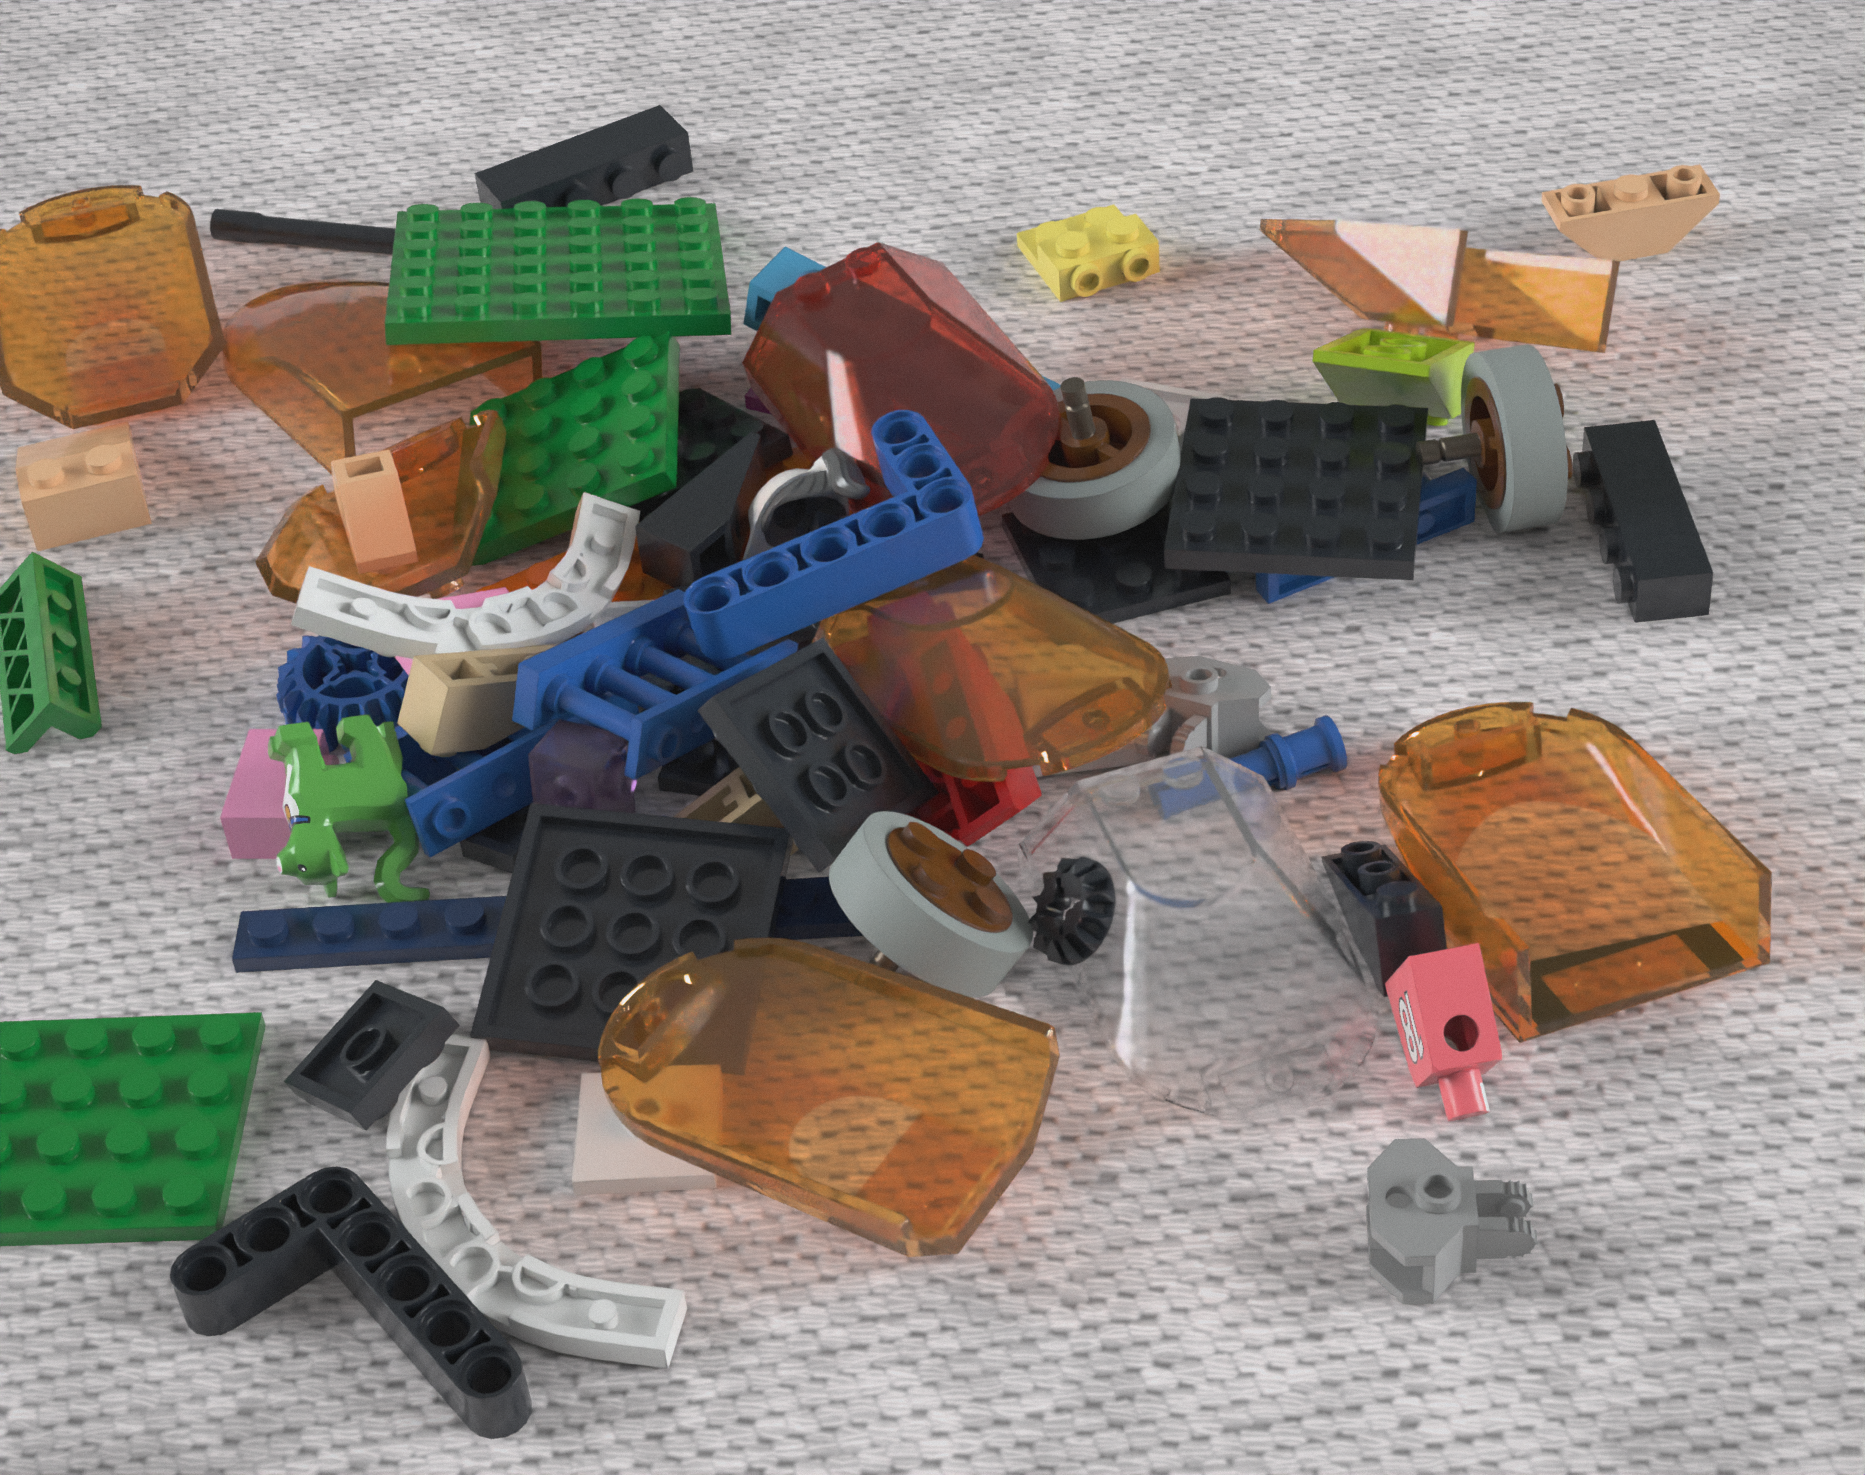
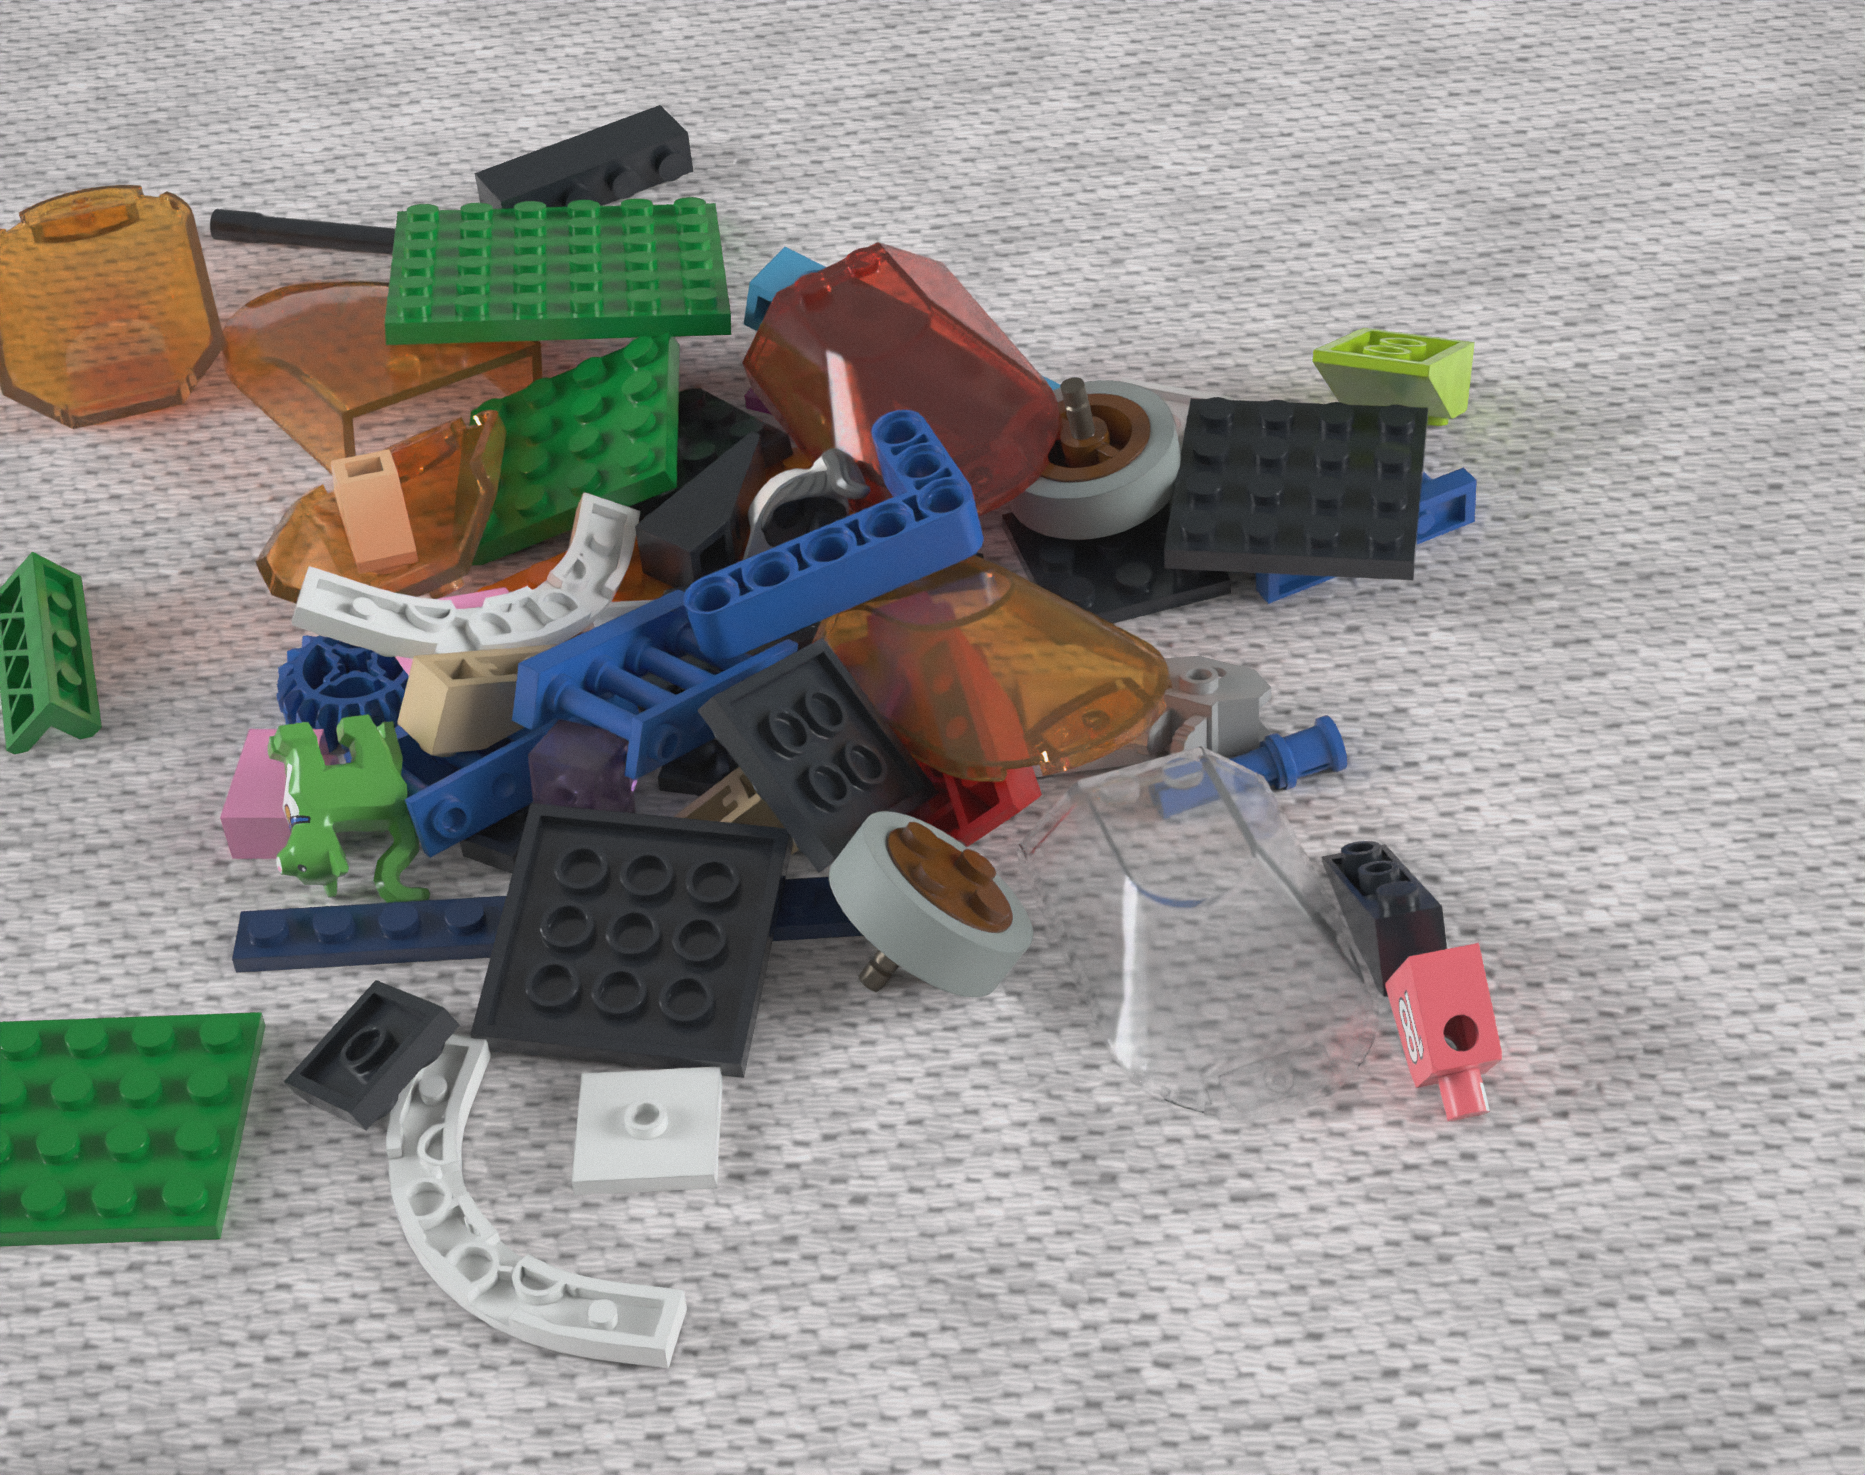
light nougat slope [15,421,152,551] -> none
black beam [170,1166,532,1439] -> none
clear orange windscreen [598,938,1060,1257] -> none
light yellow plate [1017,204,1160,302] -> none
black gear [1028,856,1116,965] -> none
clear orange windscreen [1259,219,1620,353] -> none
light grey hinge [1366,1138,1538,1304] -> none
clear orange windscreen [1378,702,1772,1043] -> none
light grey wheel [1416,344,1573,533] -> none
light nougat slope [1542,164,1720,264] -> none
black brick [1573,420,1714,623] -> none

